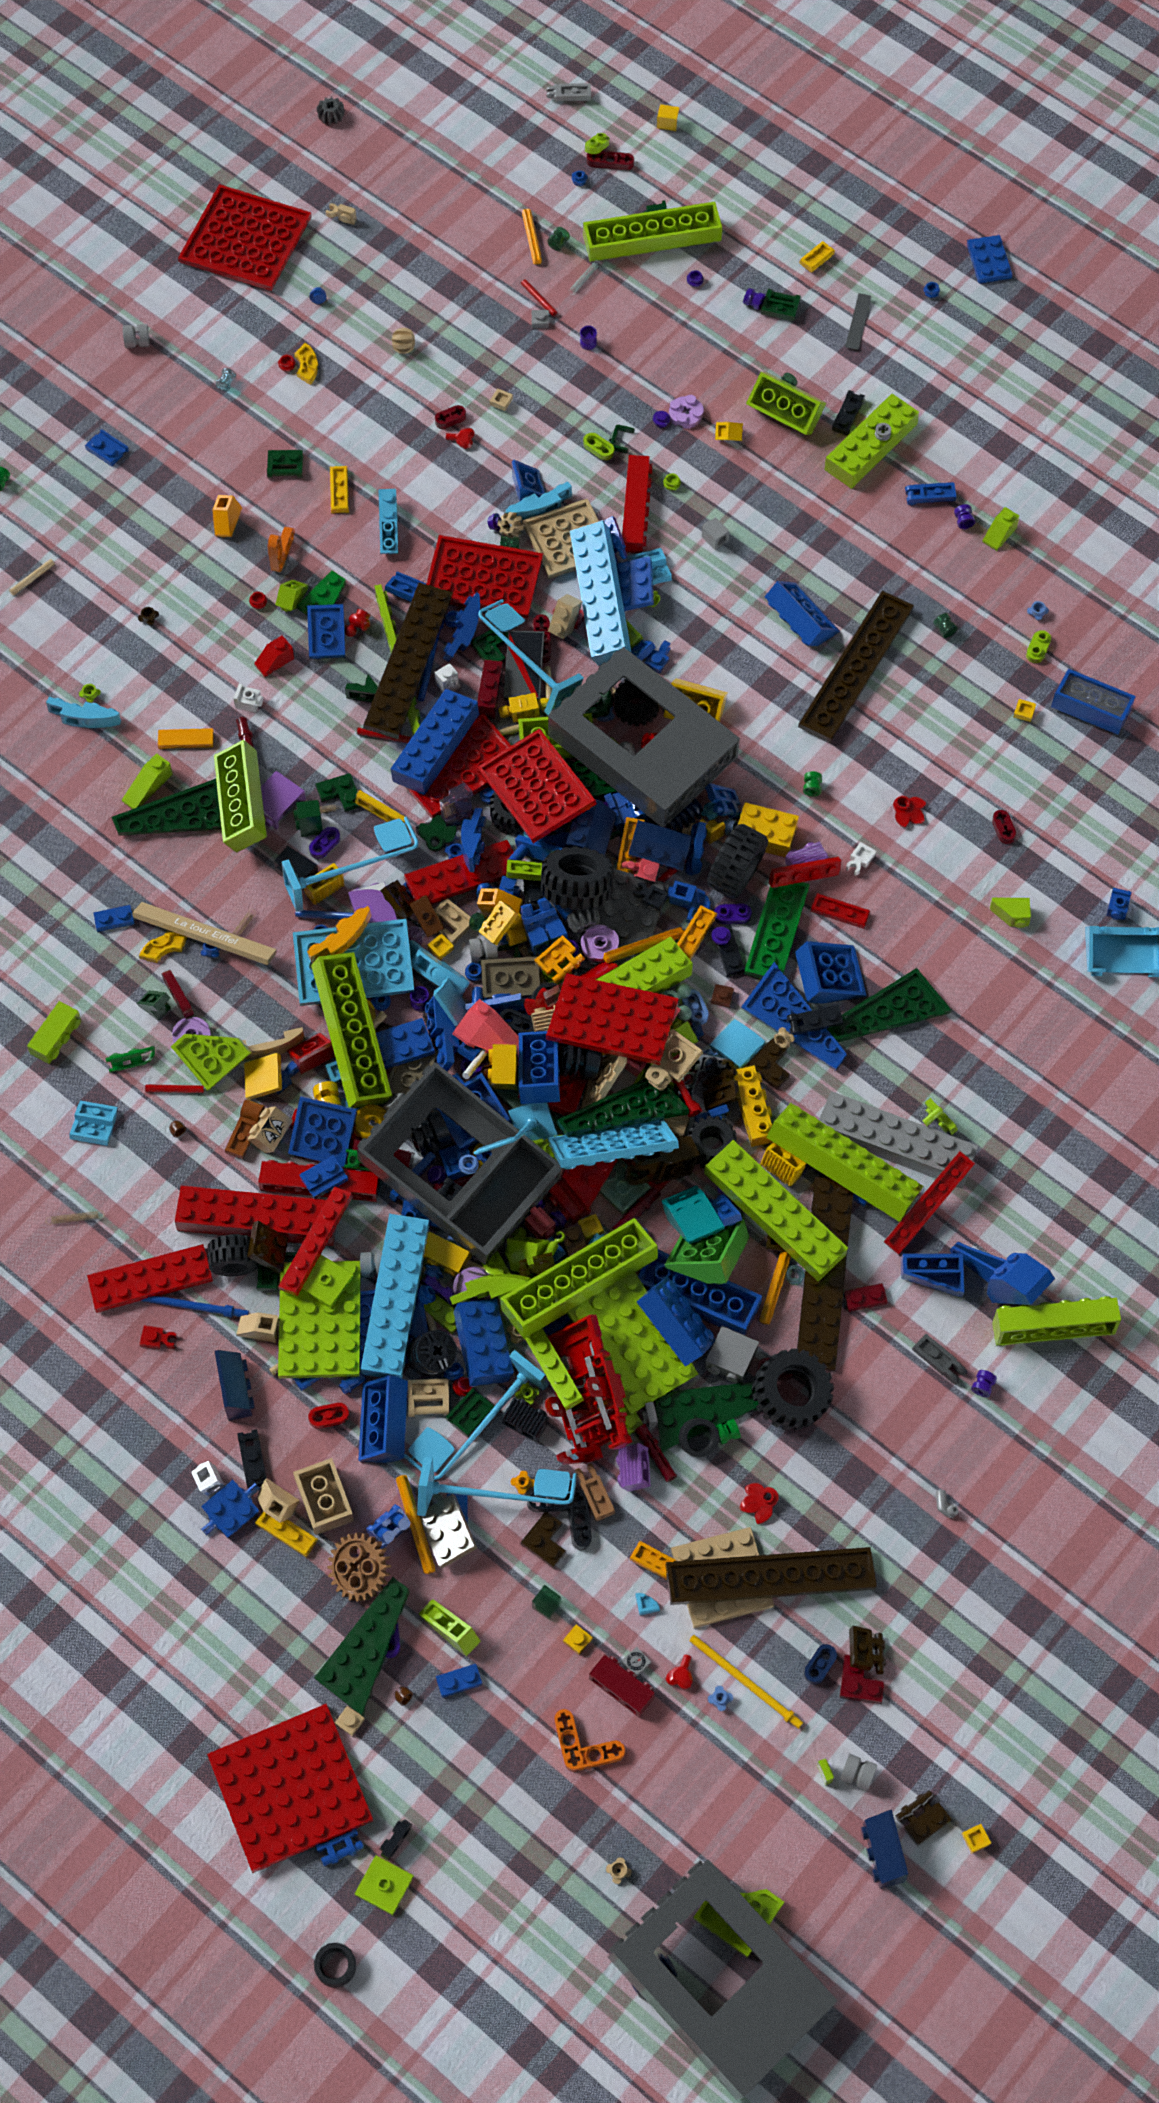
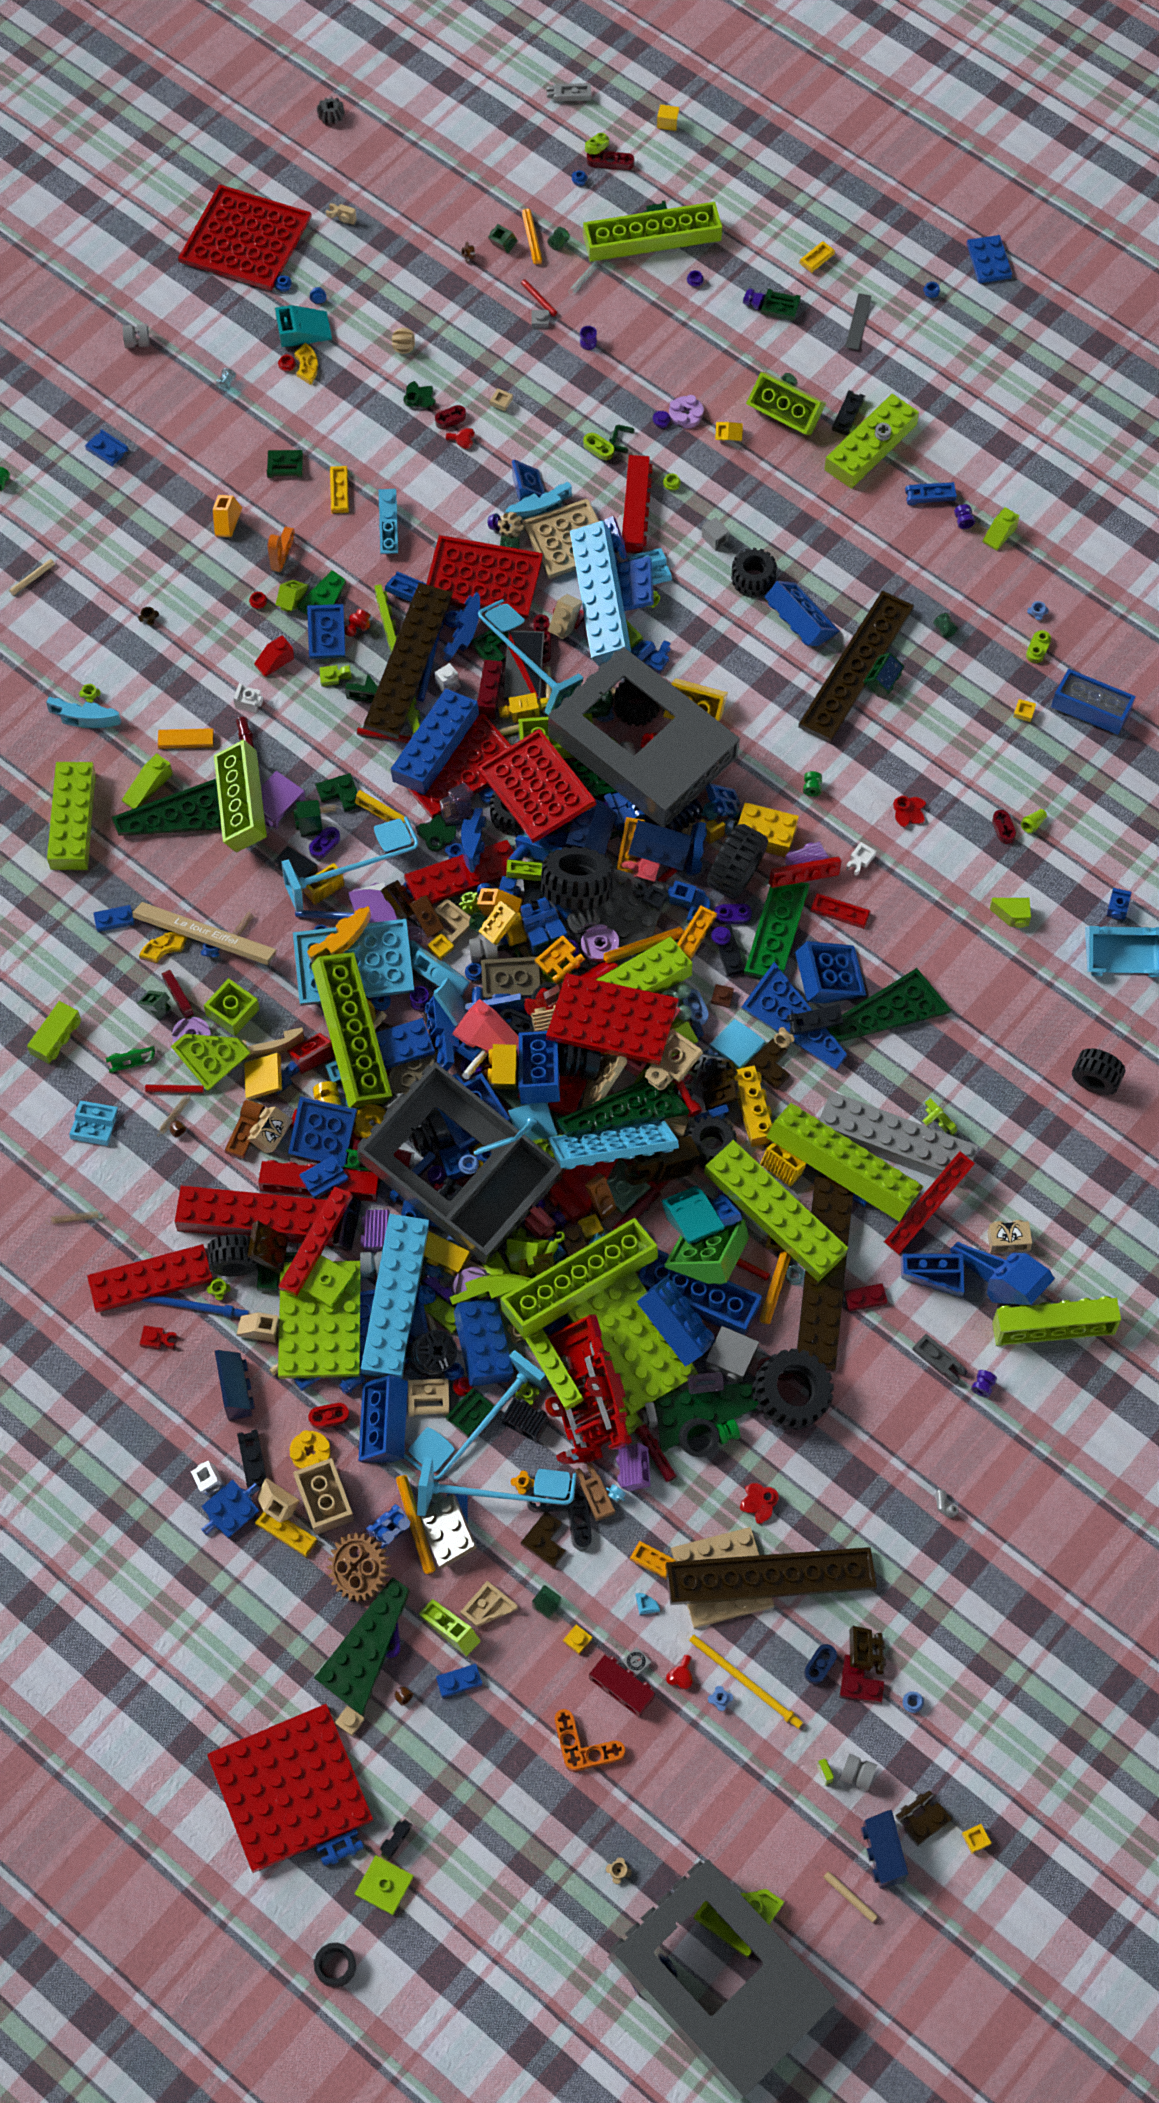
none -> lime brick [47,762,96,870]
none -> tan piece [157,1094,191,1137]
none -> lime brick [203,978,260,1036]
none -> lime plate [207,1278,231,1301]
none -> blue plate [275,275,292,292]
none -> teal slope [275,305,332,348]
none -> yellow plate [290,1430,331,1470]
none -> lime plate [319,665,352,687]
none -> black plate [333,1197,361,1251]
none -> medium lavender brick [361,1209,390,1253]
none -> dark green plate [403,381,436,408]
none -> lime gear [459,892,480,915]
none -> tan wing [460,1581,518,1627]
none -> reddish brown plate [461,242,475,263]
none -> dark green brick [488,224,518,254]
none -> dark orange plate [585,1173,617,1221]
none -> medium azure plate [606,1484,626,1502]
none -> clear purple piece [687,1372,724,1394]
none -> black tyre [731,548,777,597]
none -> red bar [736,1258,771,1281]
none -> tan bar [823,1871,878,1923]
none -> brick [863,652,905,697]
none -> medium blue plate [902,1691,924,1713]
none -> tan brick [987,1220,1032,1253]
none -> lime cone [1021,809,1047,833]
none -> black tyre [1072,1048,1126,1095]

